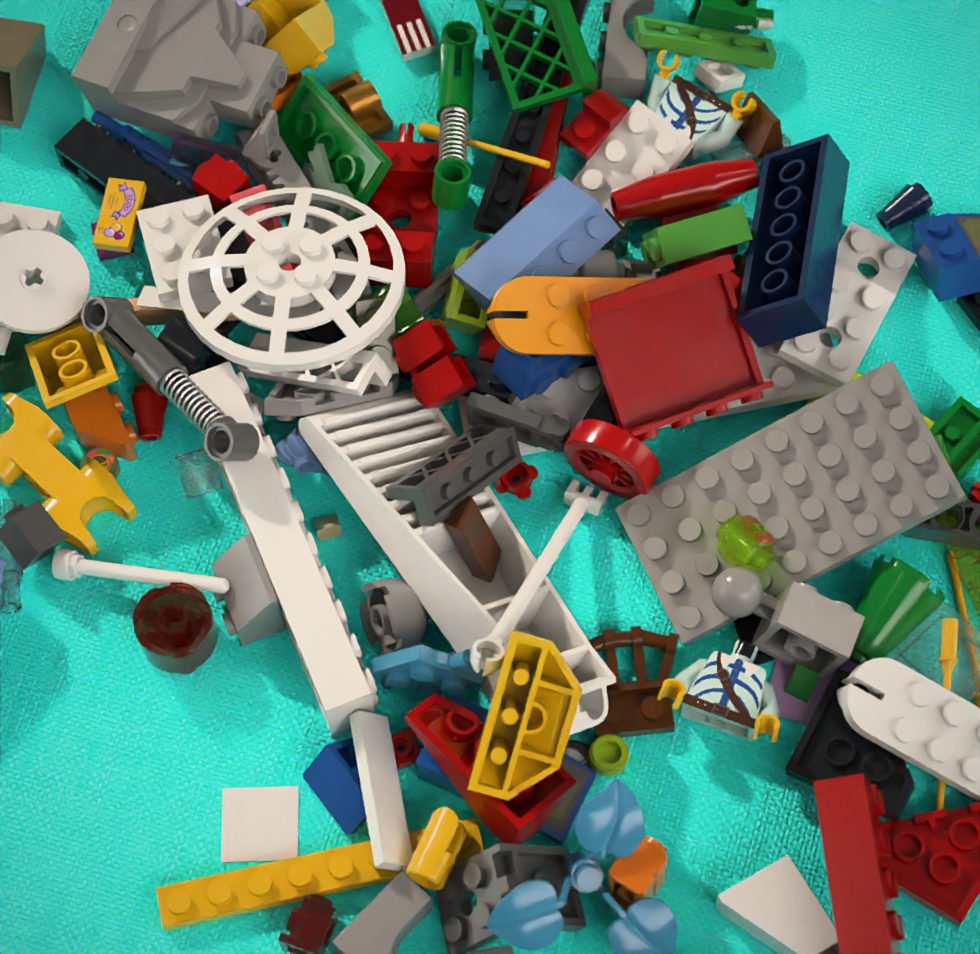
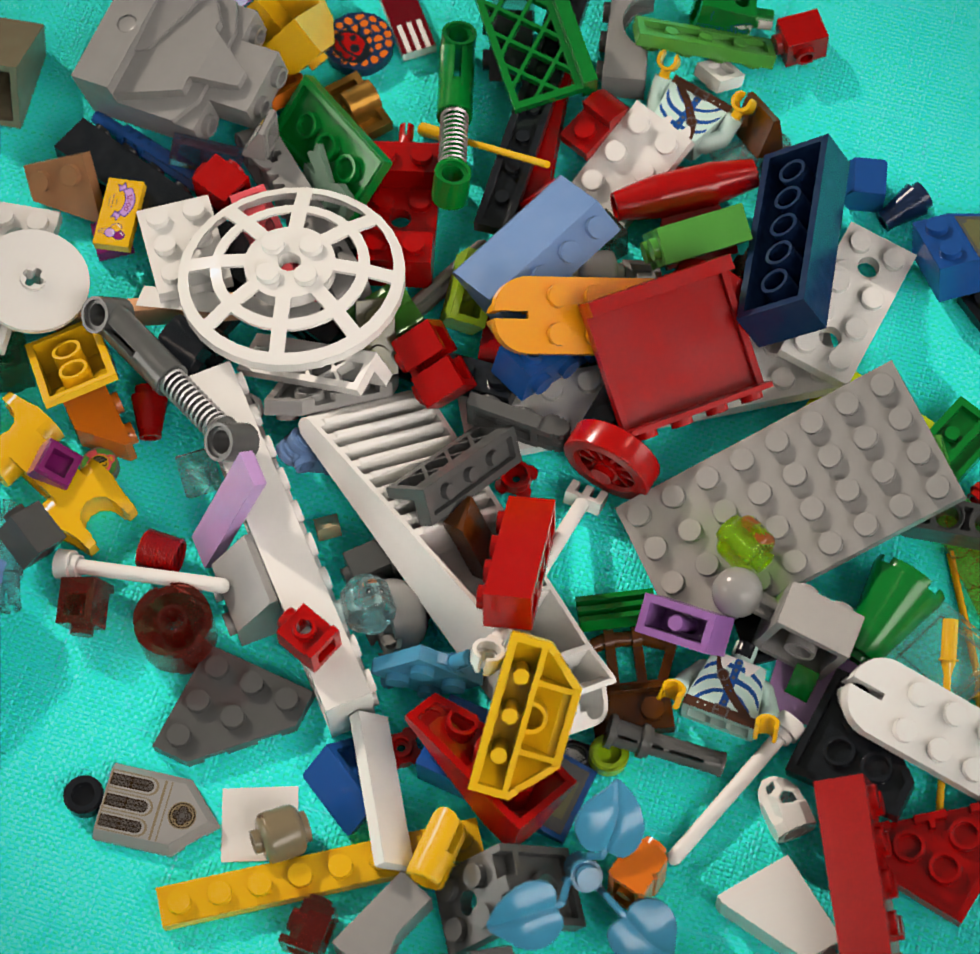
none -> medium nougat wing [23,151,103,223]
none -> magenta slope [26,438,83,490]
none -> clear red brick [55,577,115,638]
none -> black tile [63,775,105,818]
none -> light grey tile [92,763,221,857]
none -> red piece [135,528,187,572]
none -> dark grey plate [152,644,315,767]
none -> lavender tile [191,451,267,569]
none -> dark tan head [249,805,313,863]
none -> red brick [276,603,342,673]
none -> tile [326,12,394,77]
none -> dark grey brick [340,539,403,594]
none -> clear light blue head [340,574,396,635]
none -> red brick [476,495,556,631]
none -> green tile [575,588,654,632]
none -> dark grey pin [602,713,727,777]
none -> medium lavender brick [635,593,735,657]
none -> white piece [666,710,806,866]
none -> white rock [758,776,816,844]
none -> red brick [771,8,829,67]
none -> blue piece [844,157,888,213]

